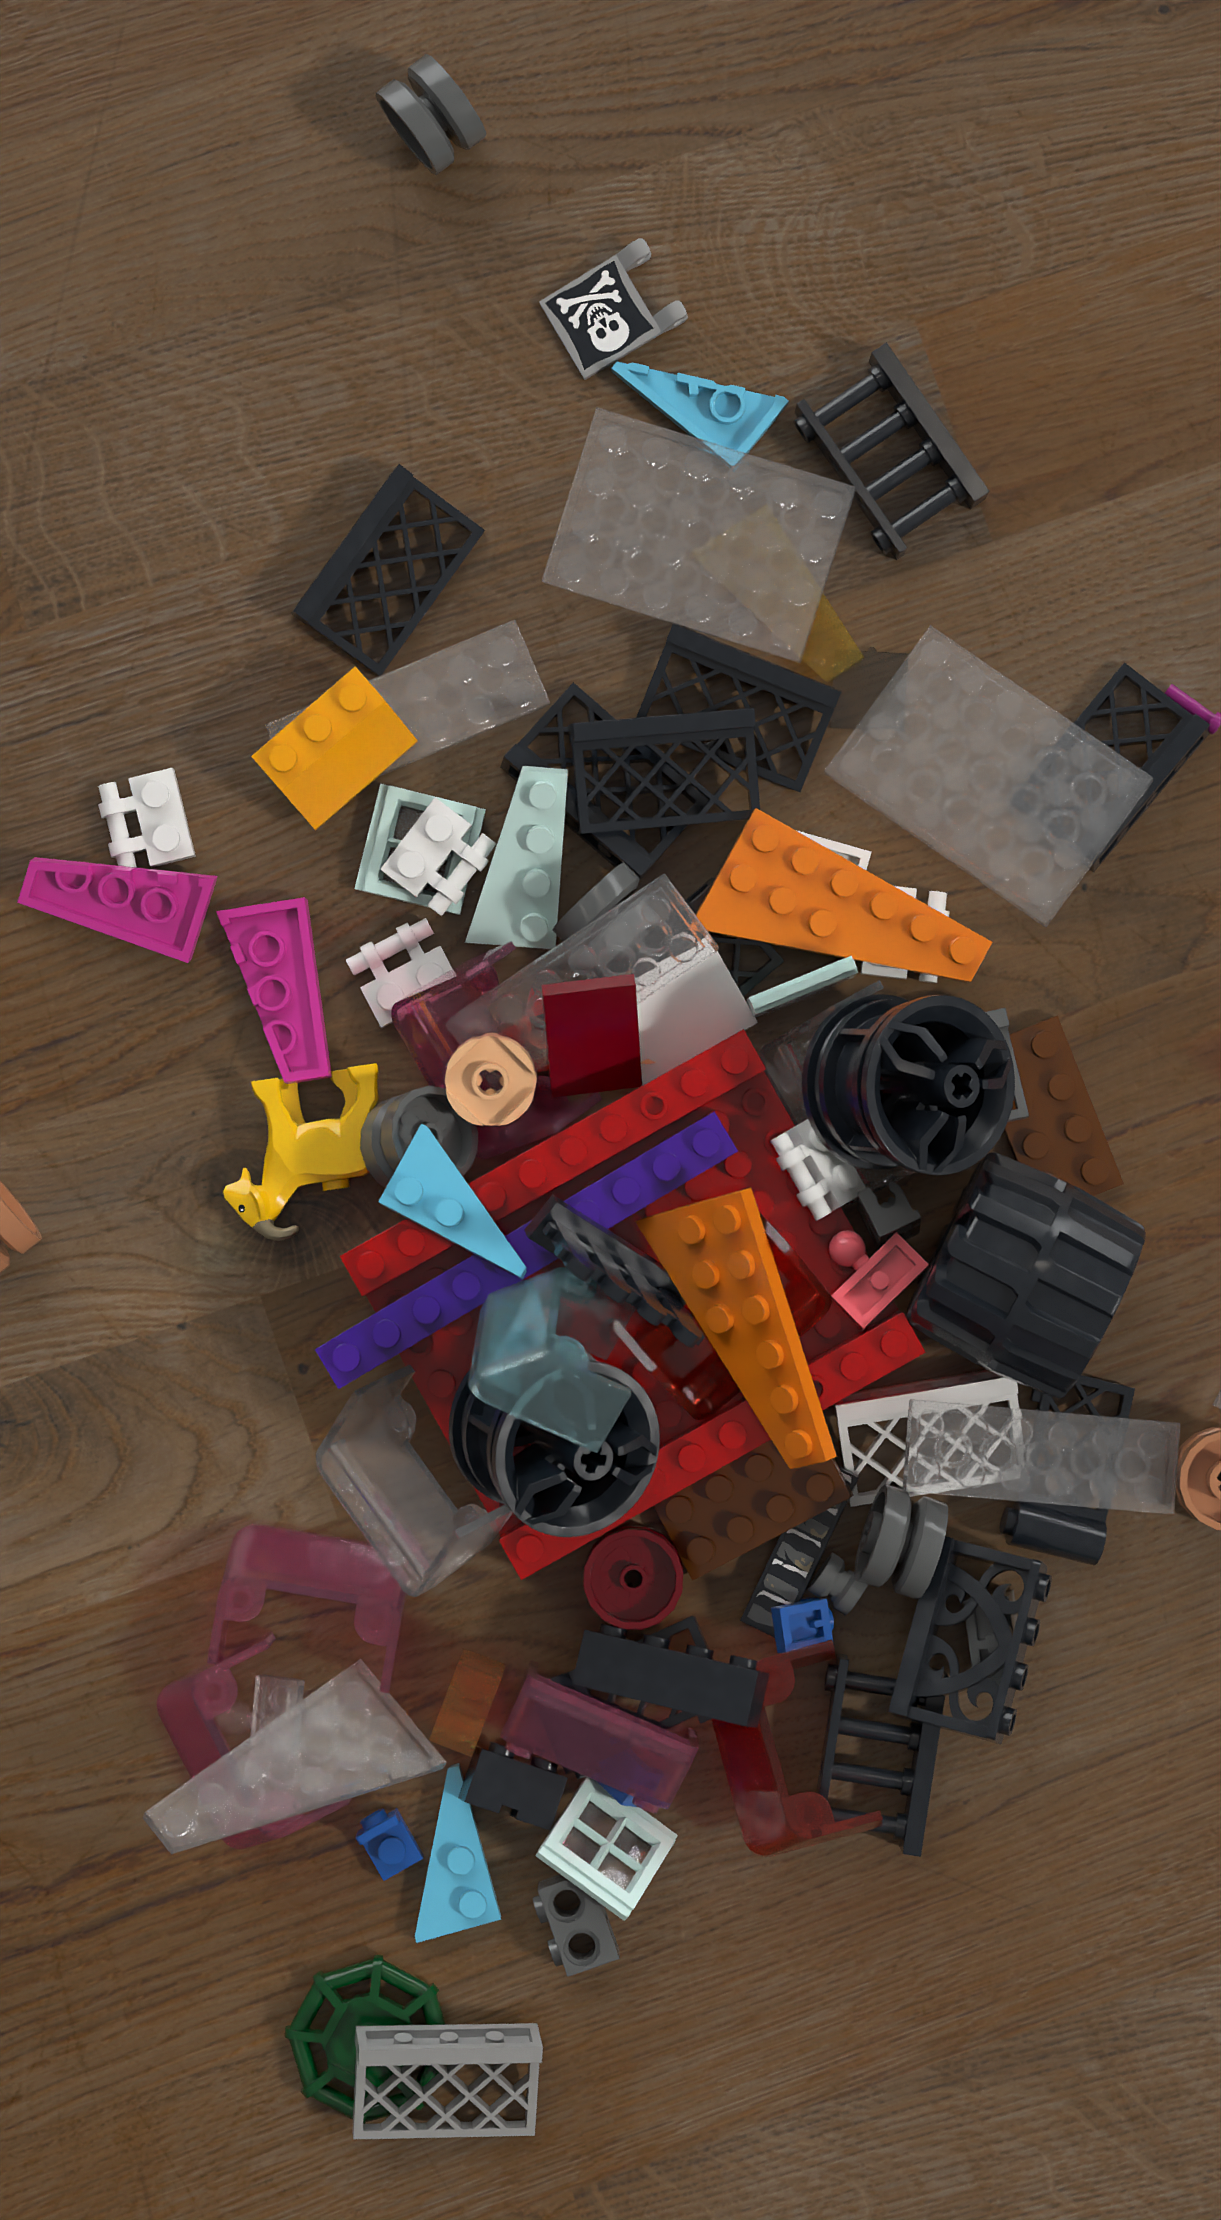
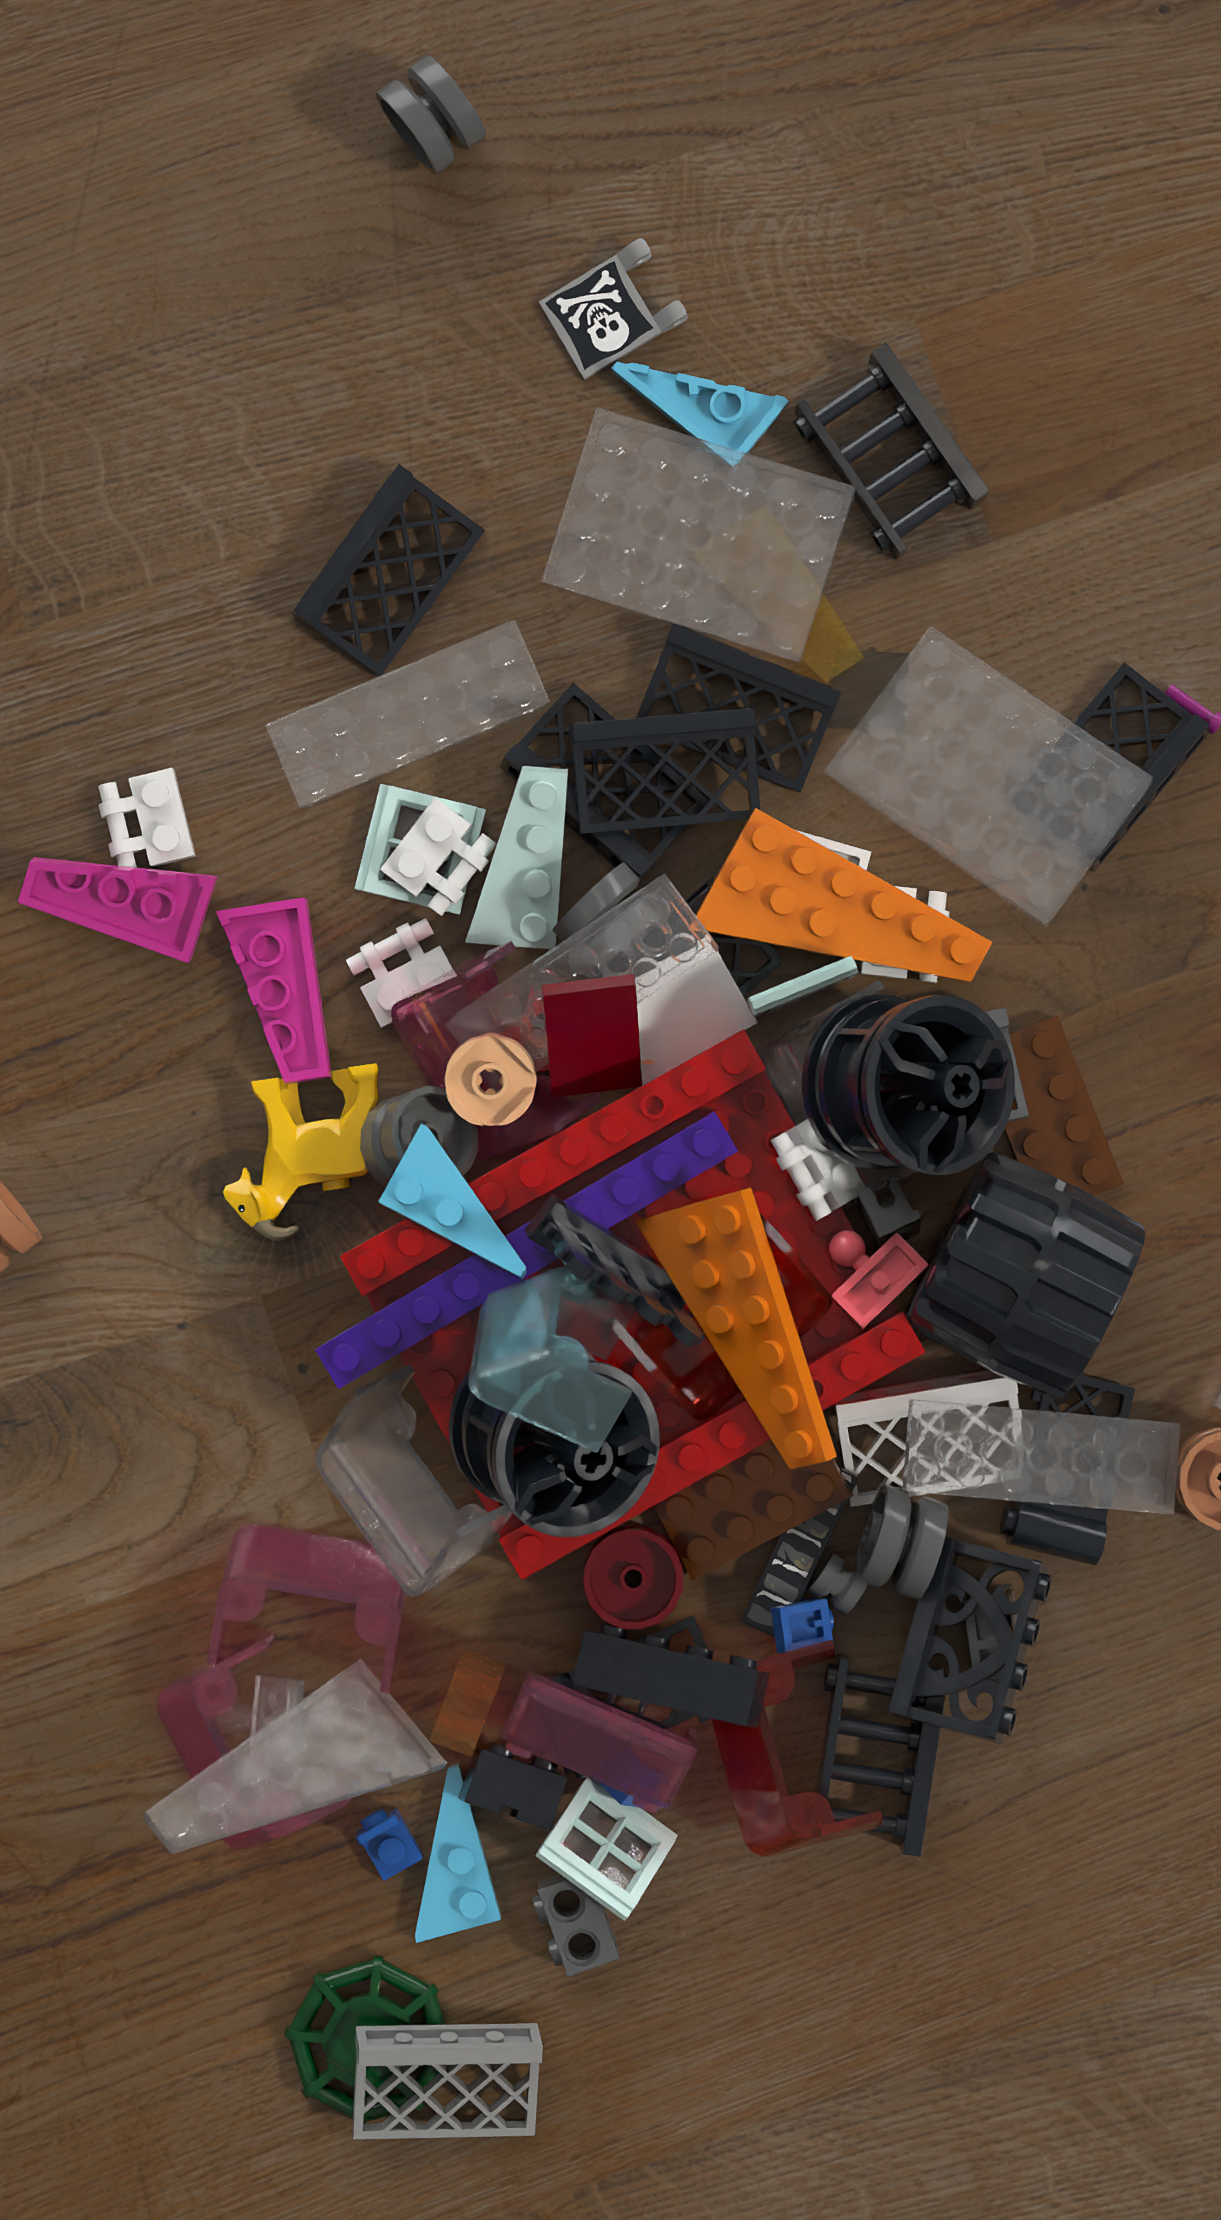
light orange slope [251,666,418,831] -> none

